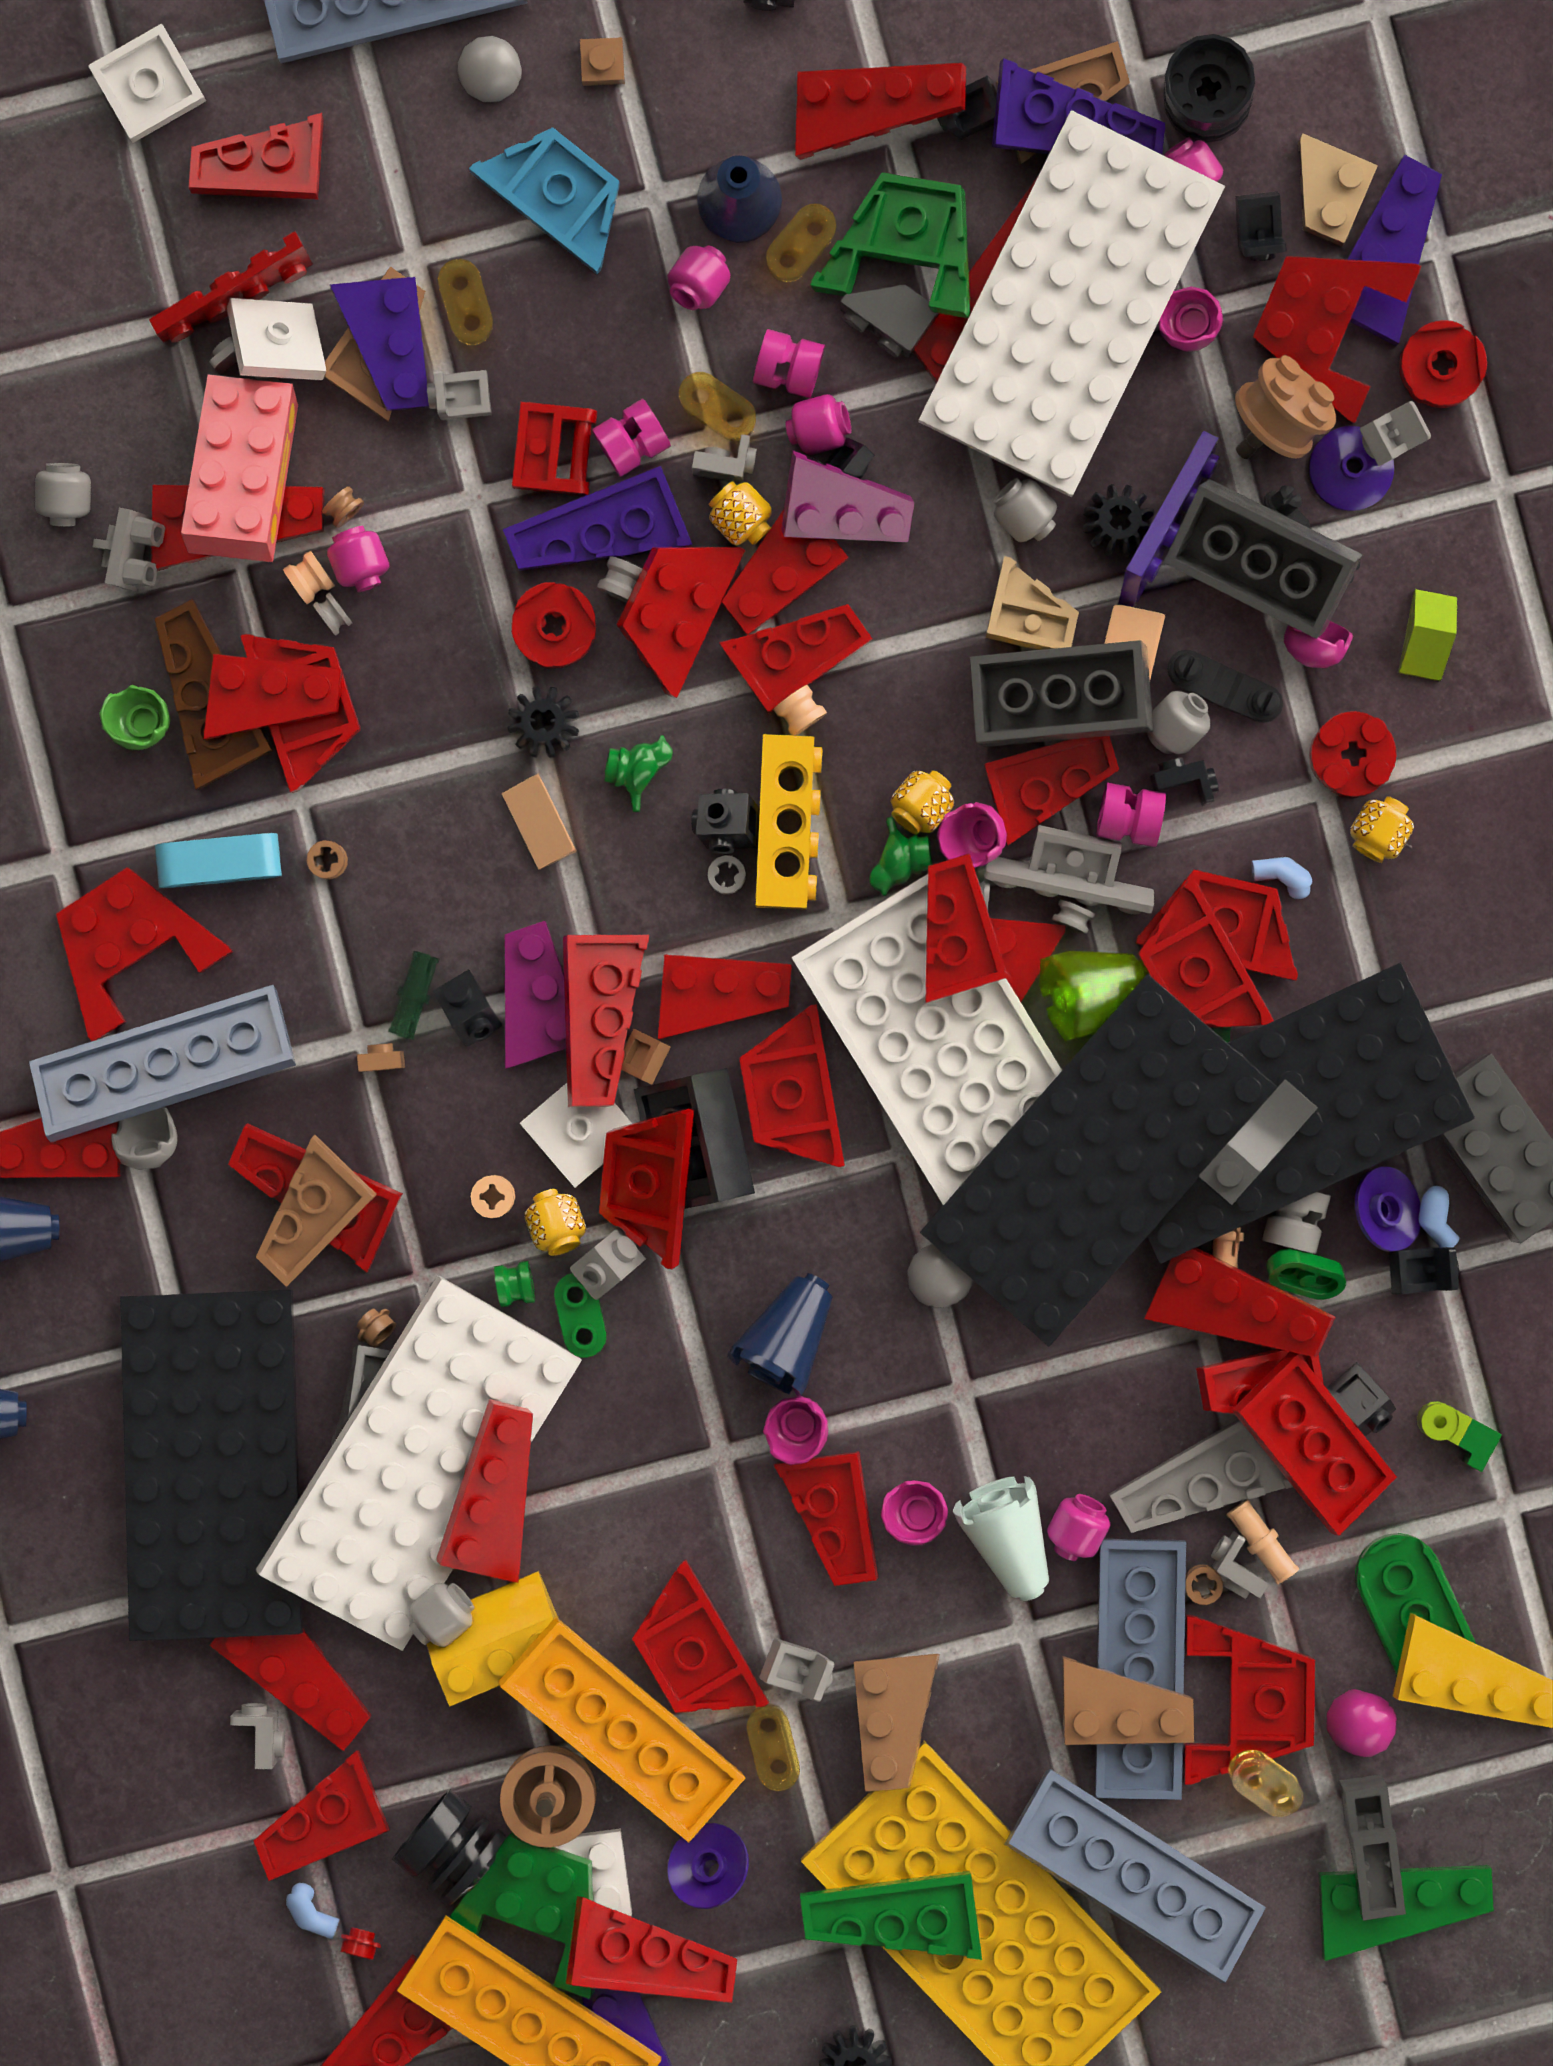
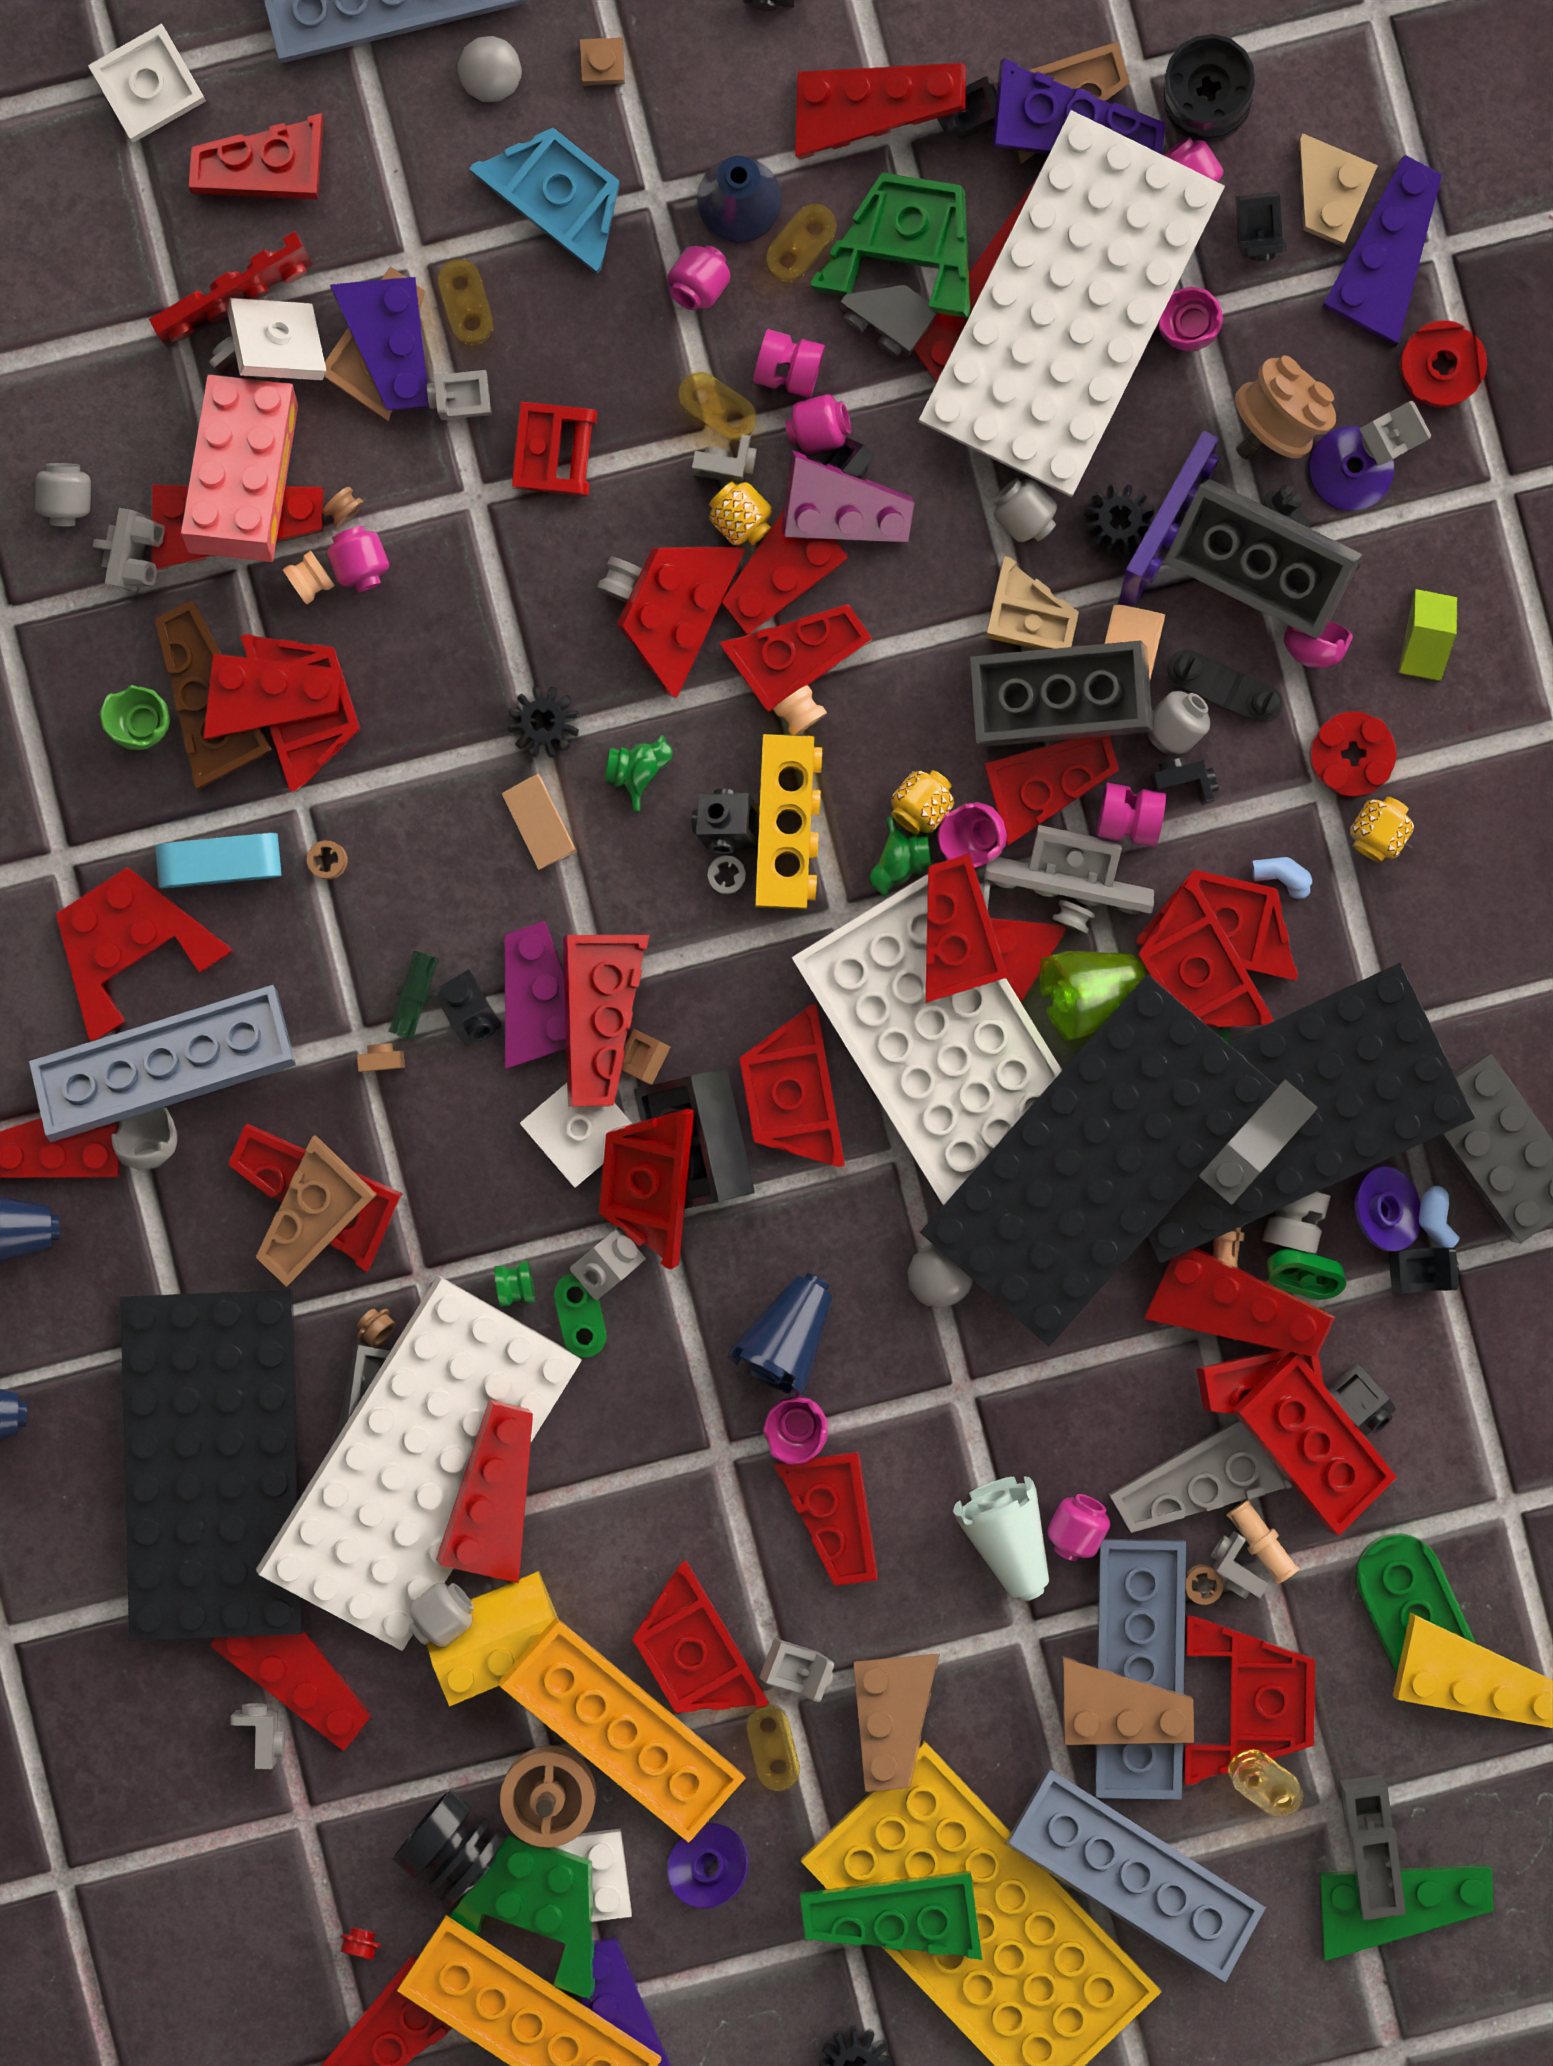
red wing [253,1750,390,1881] -> none
light blue arm [286,1883,340,1939] -> none
light grey bush [313,592,352,636] -> none
light nougat wheel [470,1175,516,1218] -> none
dark purple wing [503,466,693,571] -> none
red plate [511,582,596,669] -> none
yellow head [524,1189,586,1256] -> none
red wing [566,1896,738,2003] -> none
dark pink wheel [592,398,671,477] -> none
red wing [658,954,792,1039] -> none
dark pink hair [881,1480,948,1546] -> none
red wing [1253,256,1422,423] -> none
dark pink hair [1327,1689,1397,1757] -> none
leg [1417,1401,1502,1472] -> none

